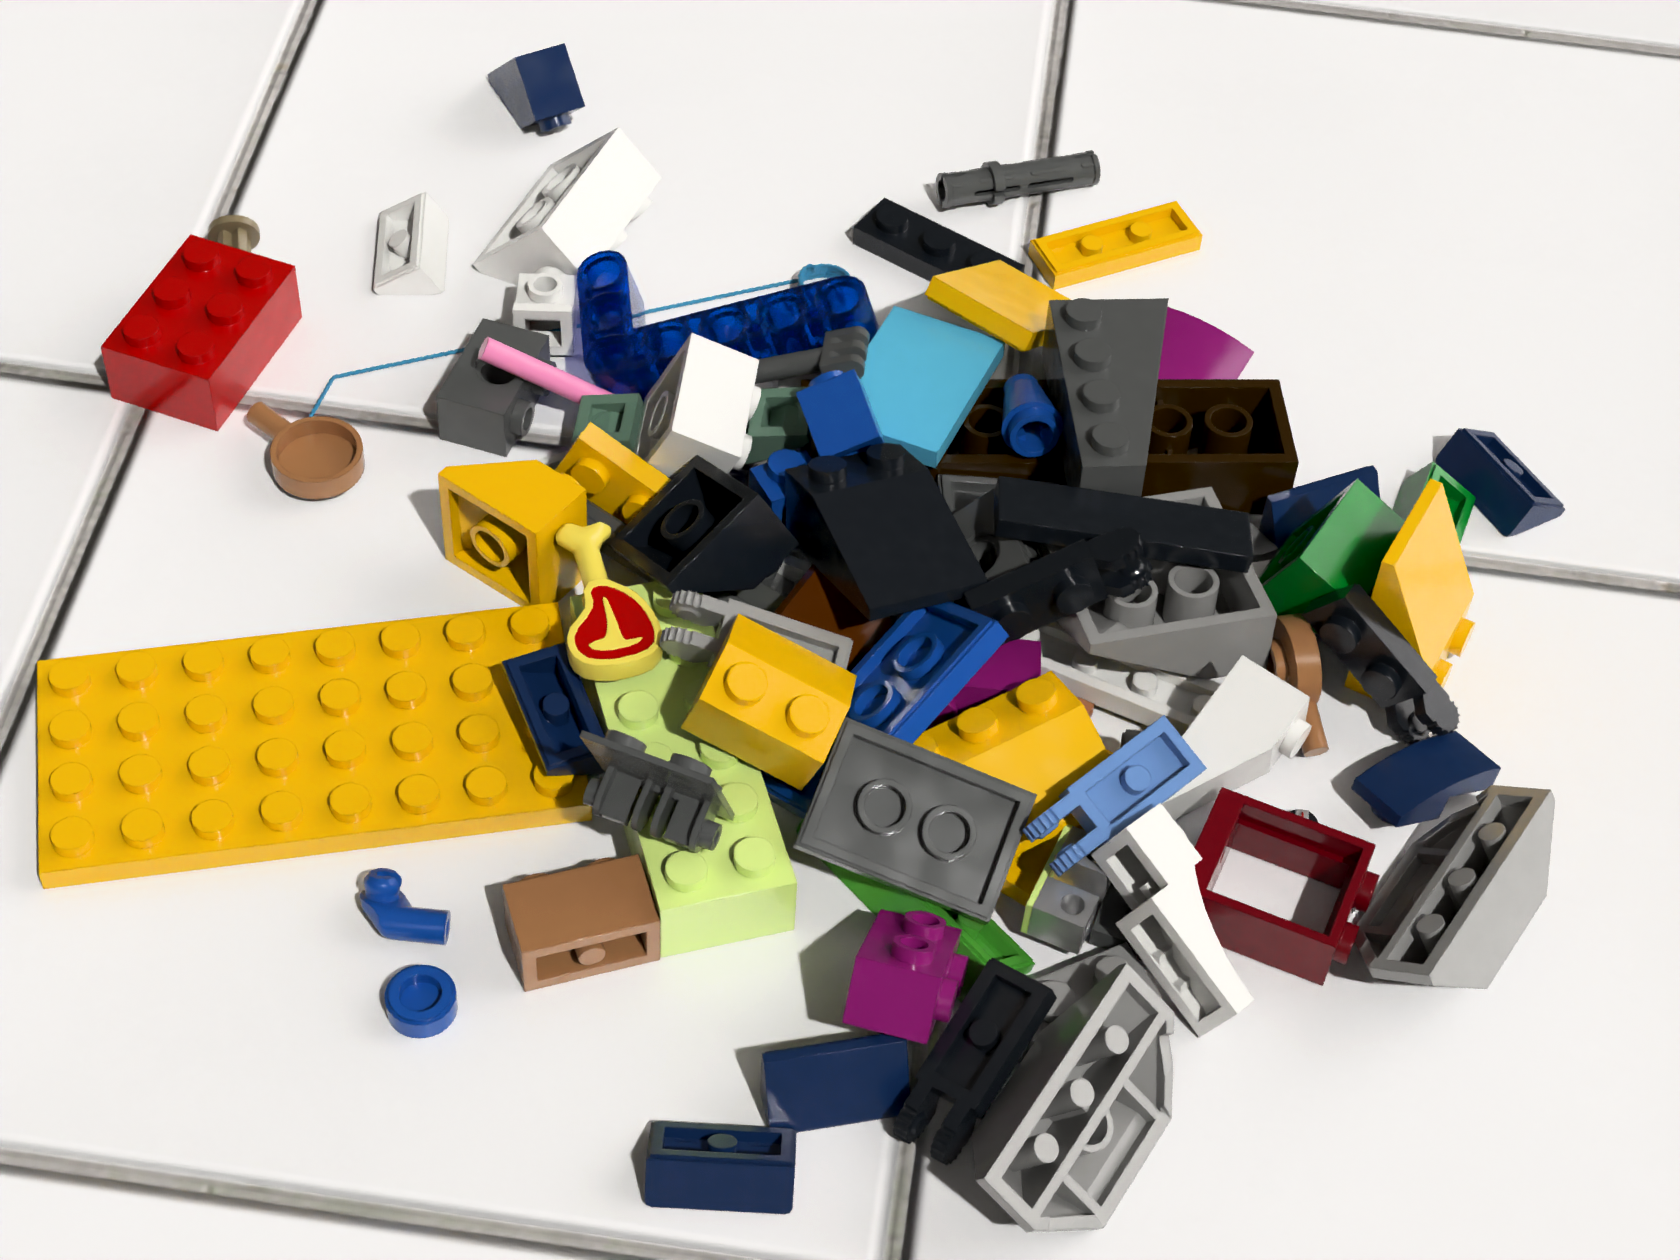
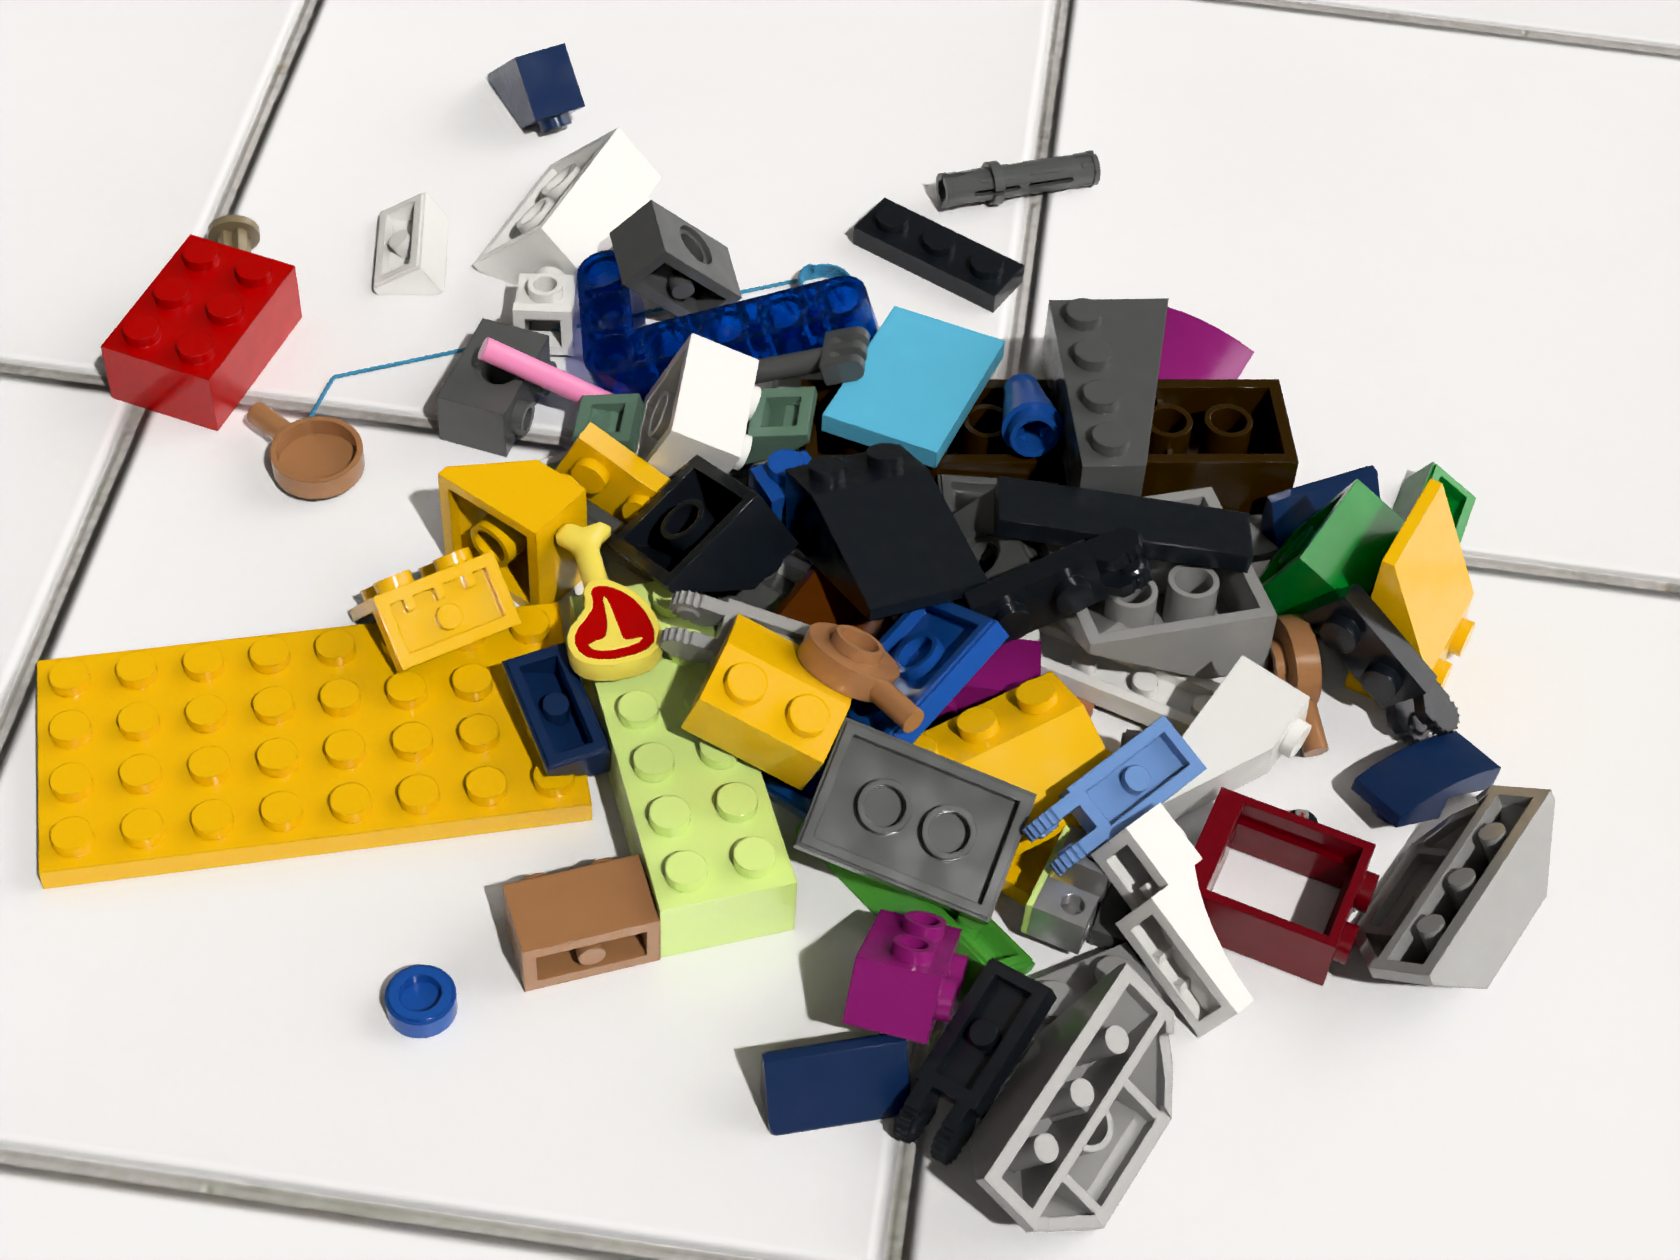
blue arm [360,868,451,945] -> none
dark grey hinge [579,730,735,853] -> none
dark blue slope [644,1121,797,1214] -> none
blue brick [796,369,885,457] -> none
yellow tile [924,260,1071,352] -> none
yellow tile [1028,201,1203,290] -> none
dark blue slope [1435,428,1566,537] -> none
none -> yellow bracket [349,547,522,673]
none -> dark grey brick [609,200,742,330]
none -> medium nougat piece [797,622,924,733]

